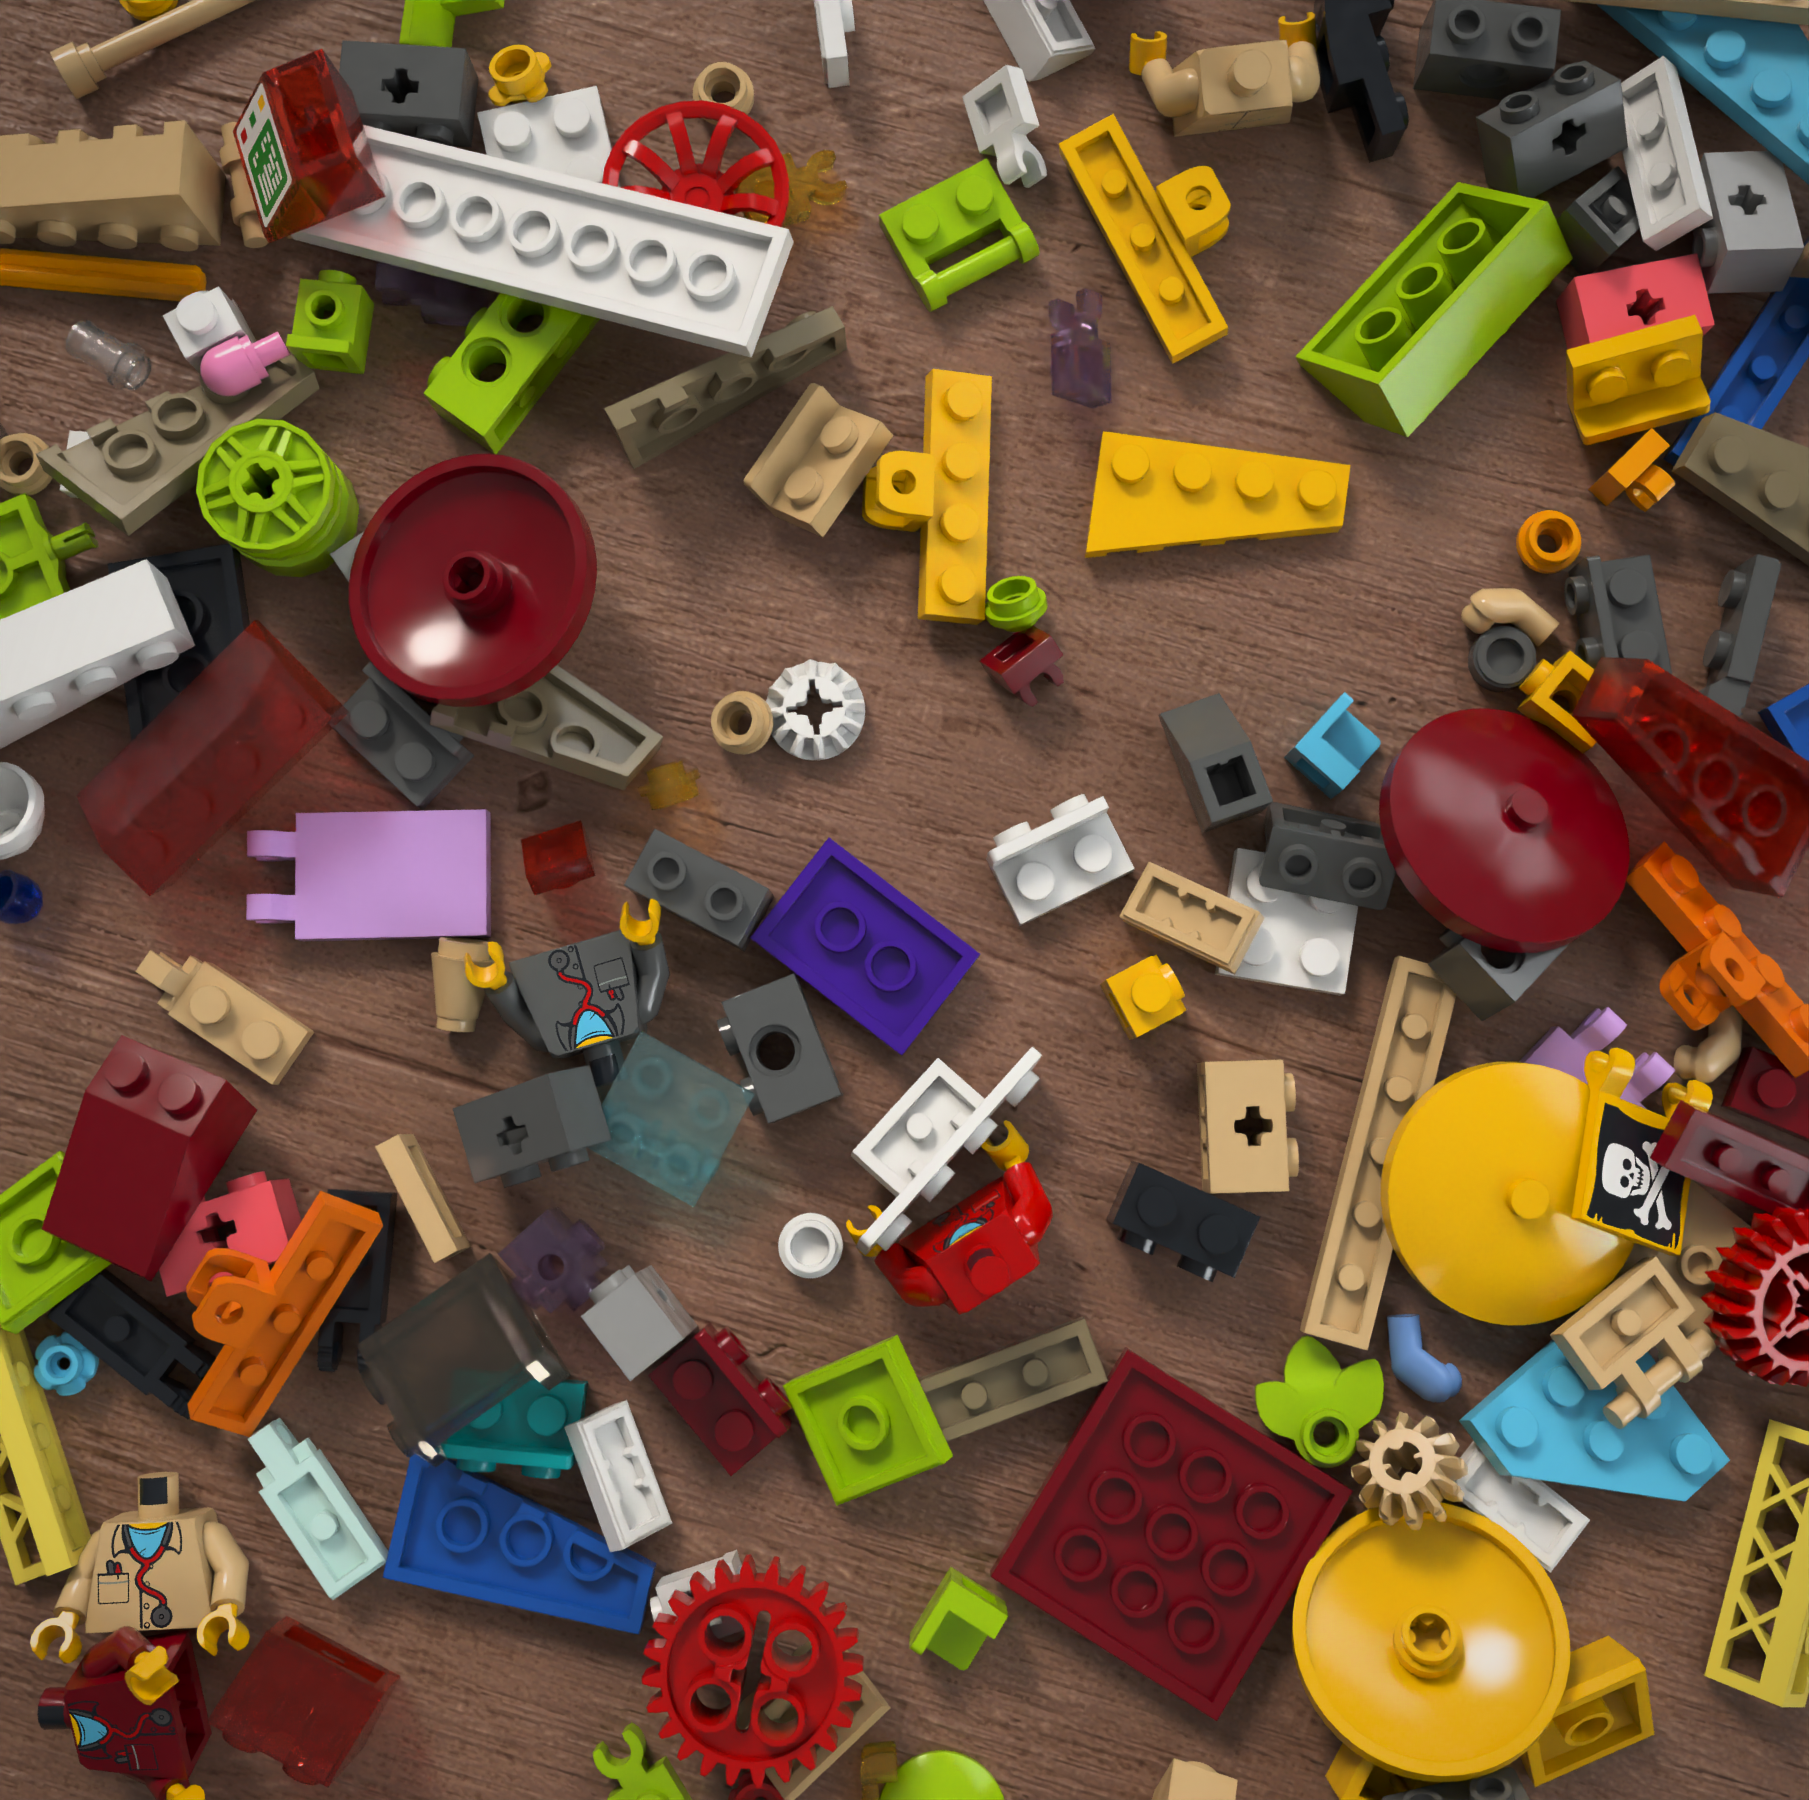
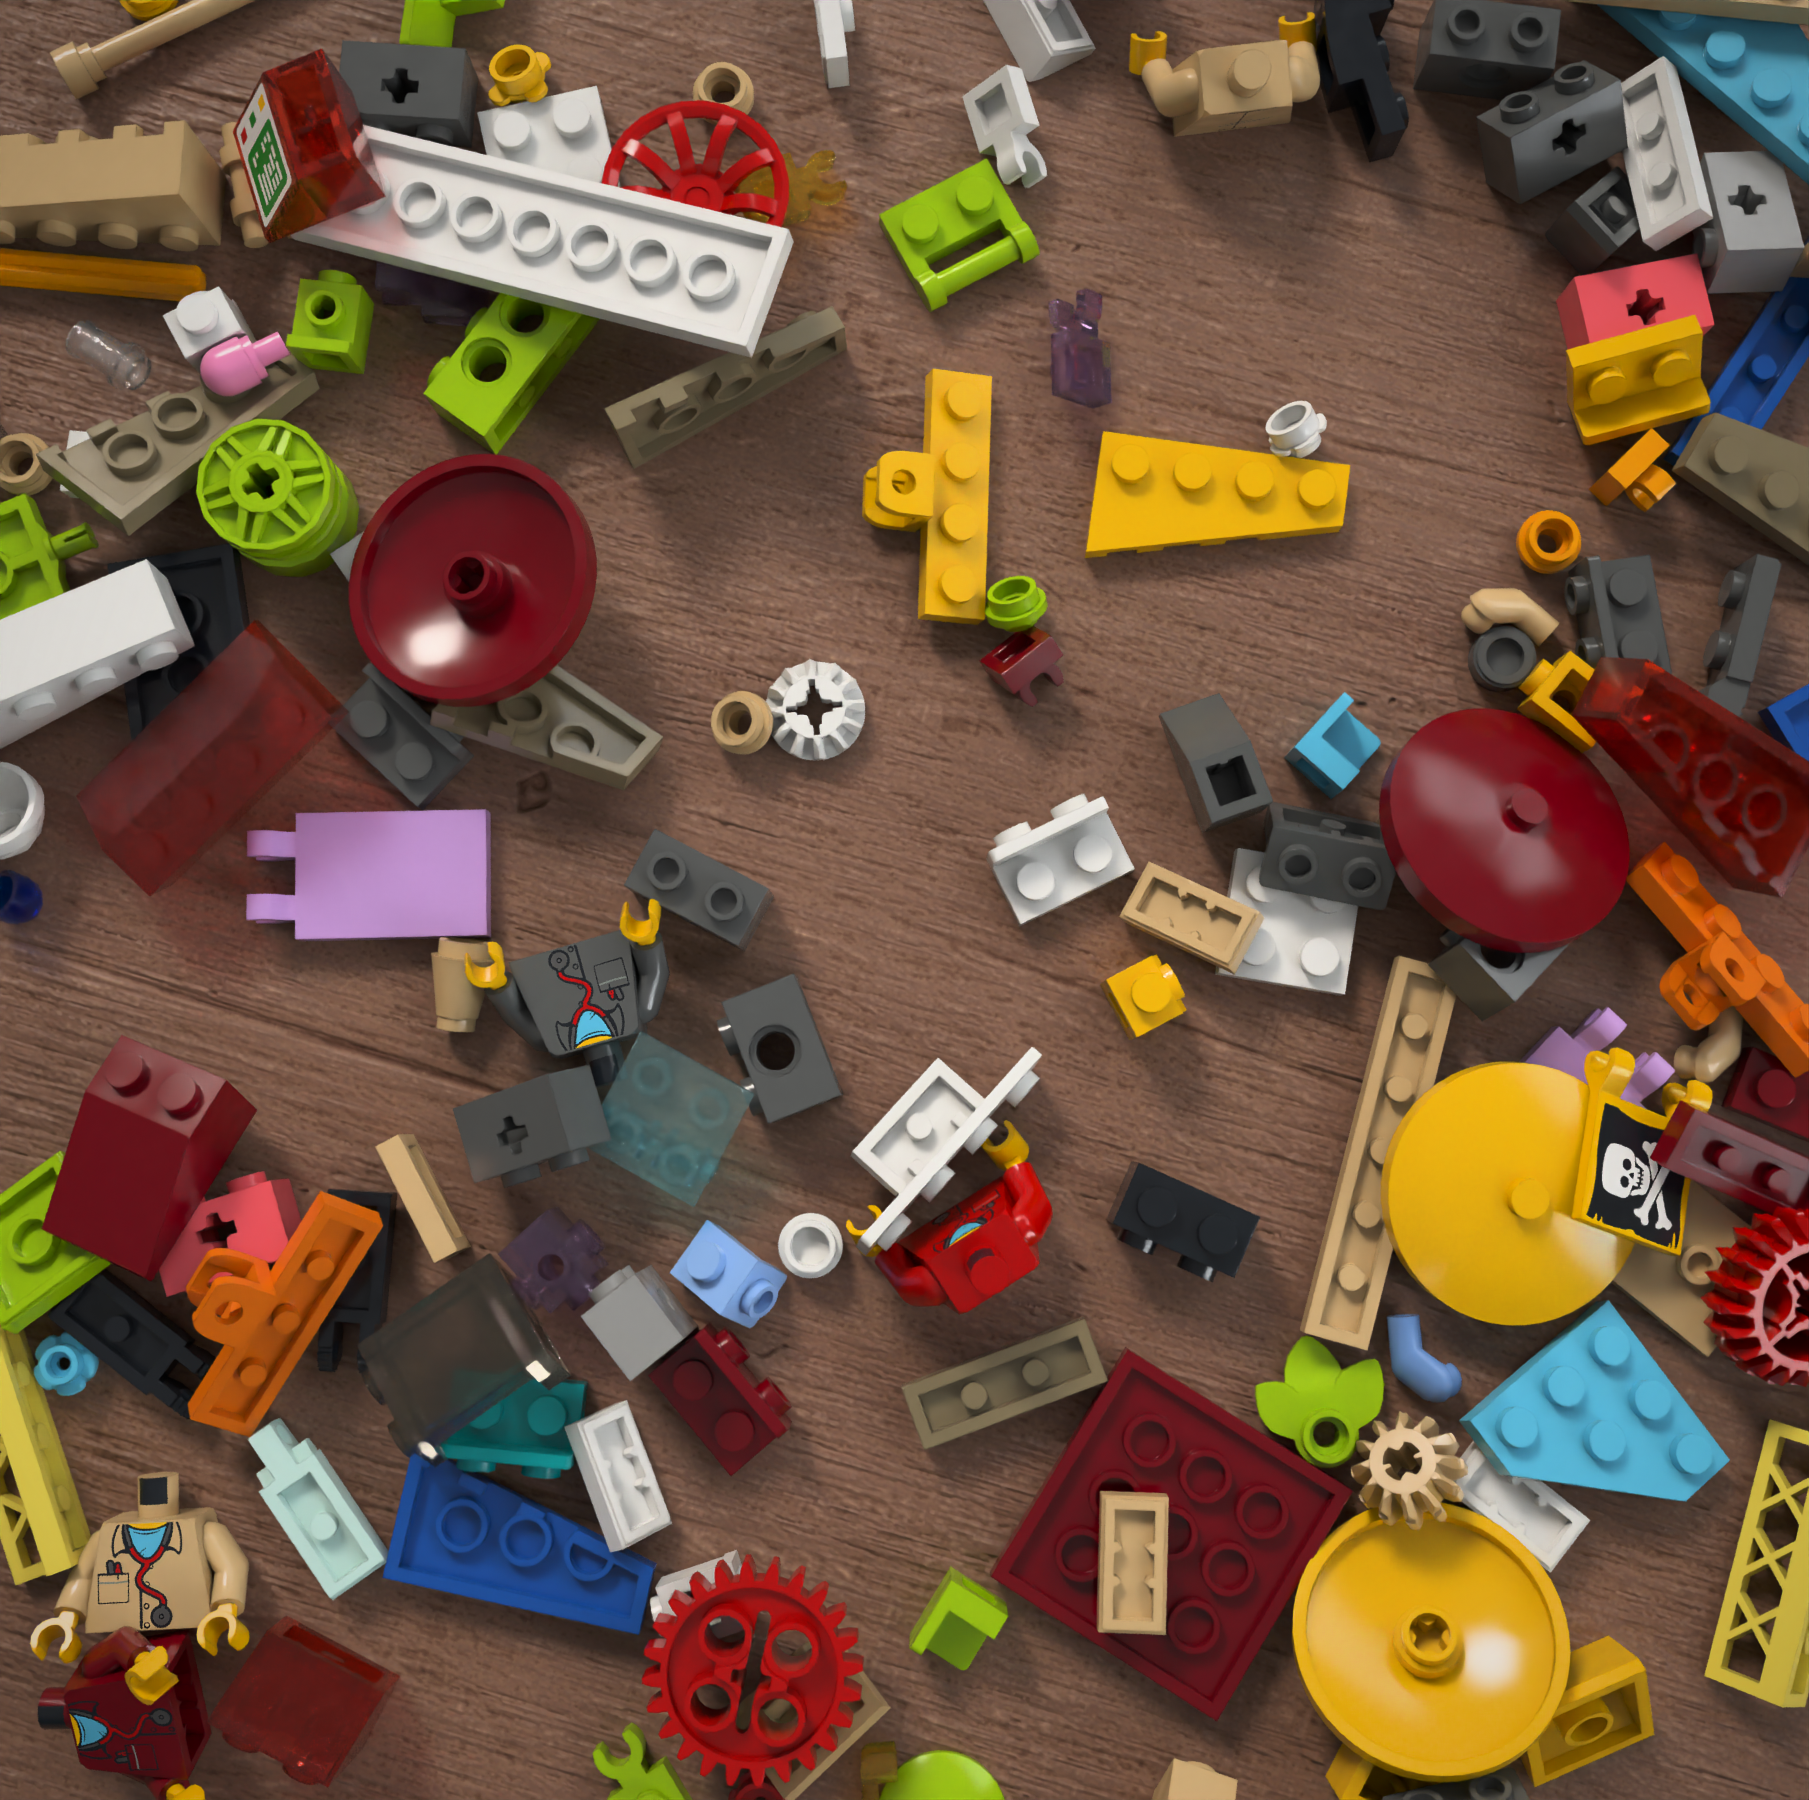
tan hinge [136,950,314,1085] -> none
clear red plate [521,820,595,896] -> none
clear yellow plate [638,760,701,810] -> none
tan bracket [744,383,893,537] -> none
dark purple plate [750,838,980,1056] -> none
lime plate [783,1334,953,1506] -> none
yellow plate [1058,114,1231,364] -> none
tan brick [1197,1060,1299,1193] -> none
lime slope [1295,182,1573,437] -> none
tan plate [1550,1256,1716,1429] -> none
none -> light blue bracket [670,1220,787,1328]
none -> tan plate [1097,1491,1169,1635]
none -> white plate [1265,401,1327,458]

